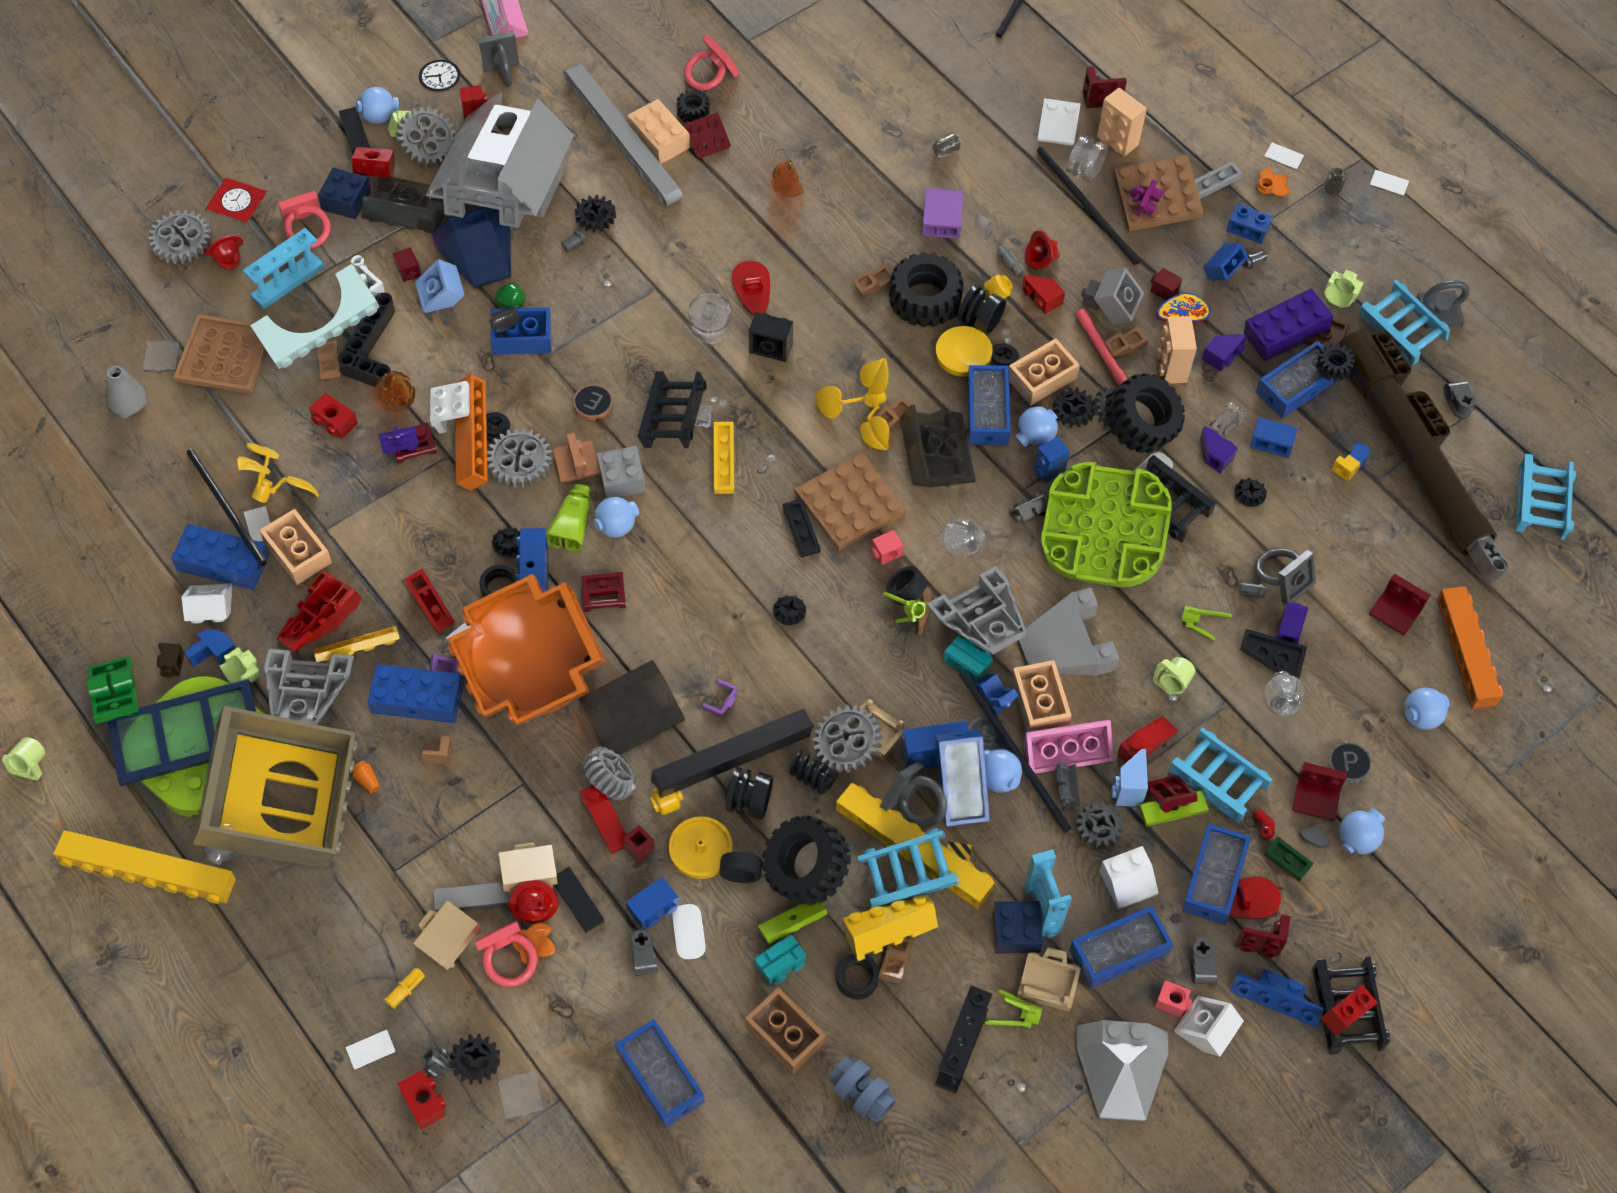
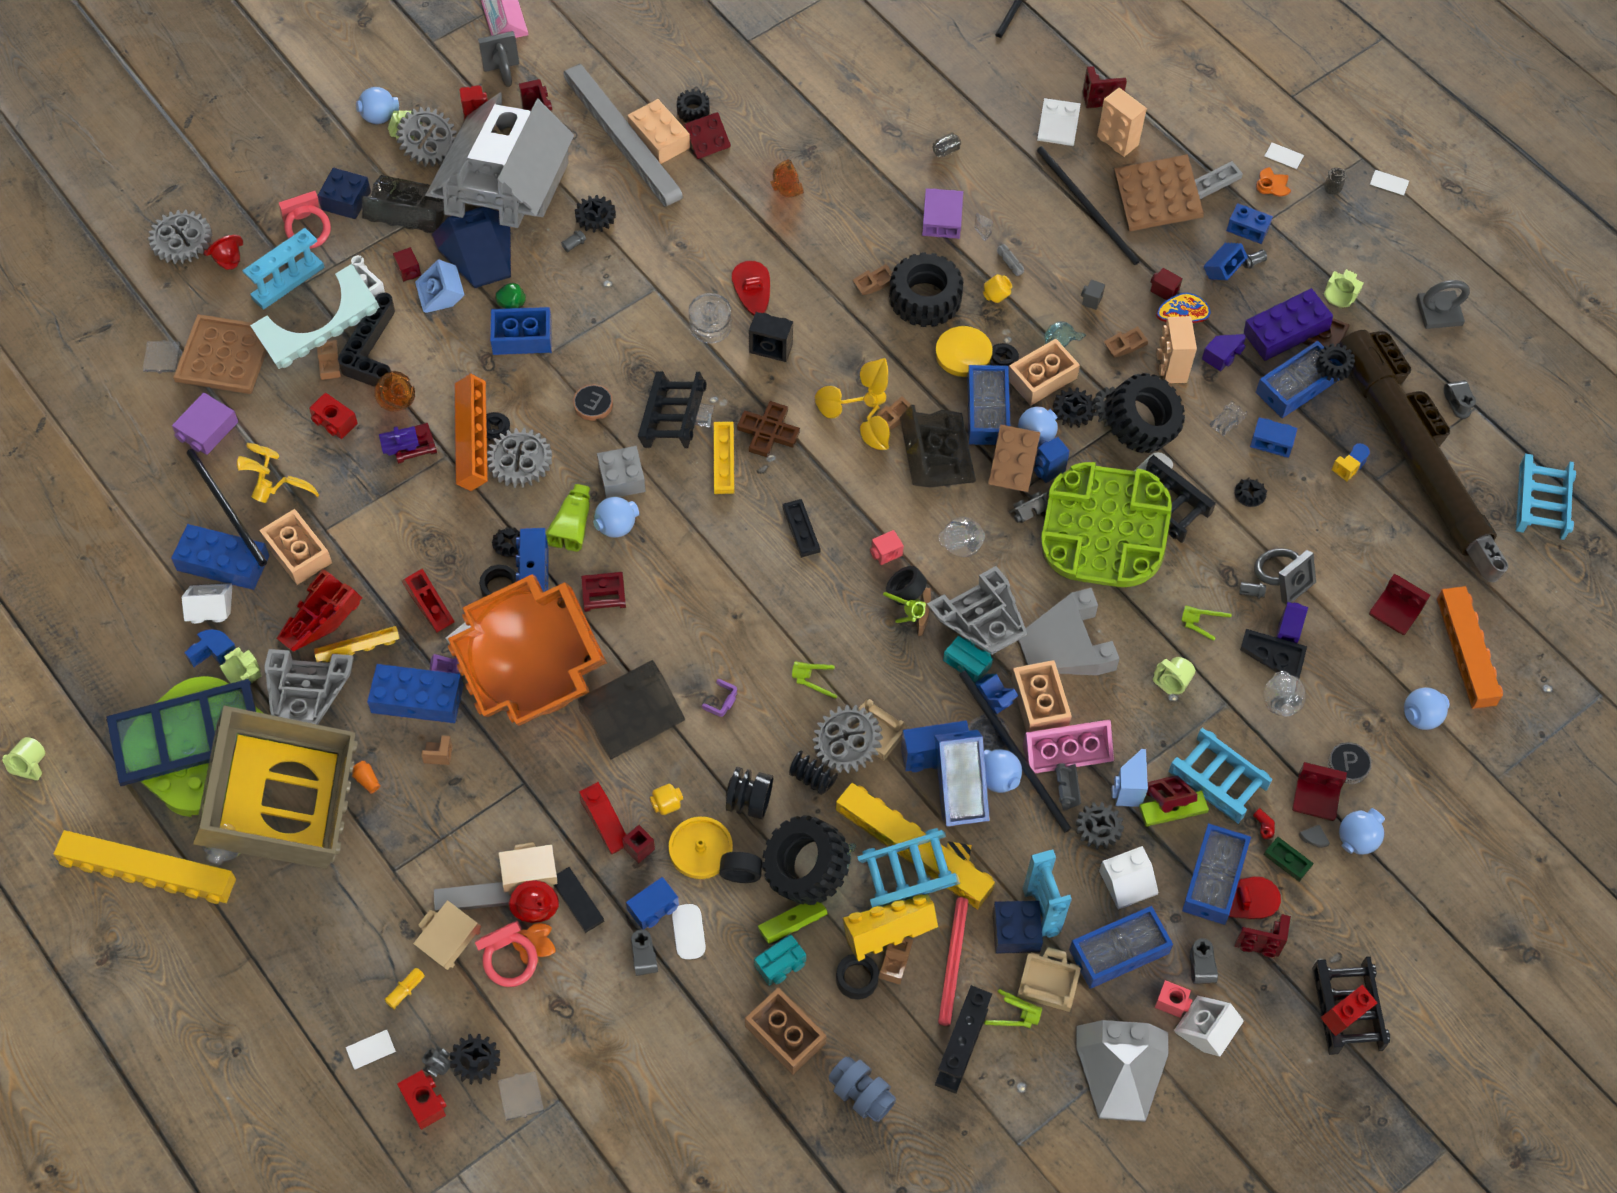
green plate [86,656,139,724] -> none
light grey cone [106,366,148,418] -> none
dark brown brick [157,643,185,678] -> none
red sticker [205,178,267,223] -> none
white sticker [244,506,270,542] -> none
black tile [339,107,370,155] -> none
red brick [352,147,395,178] -> none
sticker [419,60,461,91] -> none
white bracket [430,381,470,434] -> none
clear smoke brick [489,307,520,333] -> none
nougat bracket [553,433,600,483] -> none
light grey gear [582,747,637,801] -> none
clear brick [615,1019,705,1128] -> none
black tile [651,709,814,798] -> none
coral tile [684,34,740,91] -> none
black gear [773,594,806,625] -> none
medium nougat plate [795,452,907,551] -> none
dark grey tile [880,761,947,827] -> none
black wheel [957,284,1007,335] -> none
red slope [1022,275,1065,314] -> none
red helmet [1025,230,1061,269] -> none
clear wheel [1066,135,1108,183] -> none
coral piece [1075,309,1127,386] -> none
light grey brick [1094,267,1144,325] -> none
red slope [1117,716,1178,763] -> none
magenta hips [1130,179,1164,216] -> none
dark purple slope [1200,426,1238,474] -> none
blue bracket [1230,968,1324,1027] -> none
medium azure fence [1359,279,1450,366] -> none
none -> medium lavender brick [172,392,238,455]
none -> dark red bracket [519,79,552,111]
none -> reddish brown plate [737,401,800,458]
none -> lime plant [792,661,837,699]
none -> coral axle [938,897,968,1026]
none -> medium nougat brick [988,425,1041,492]
none -> clear light blue hat [1045,321,1086,347]

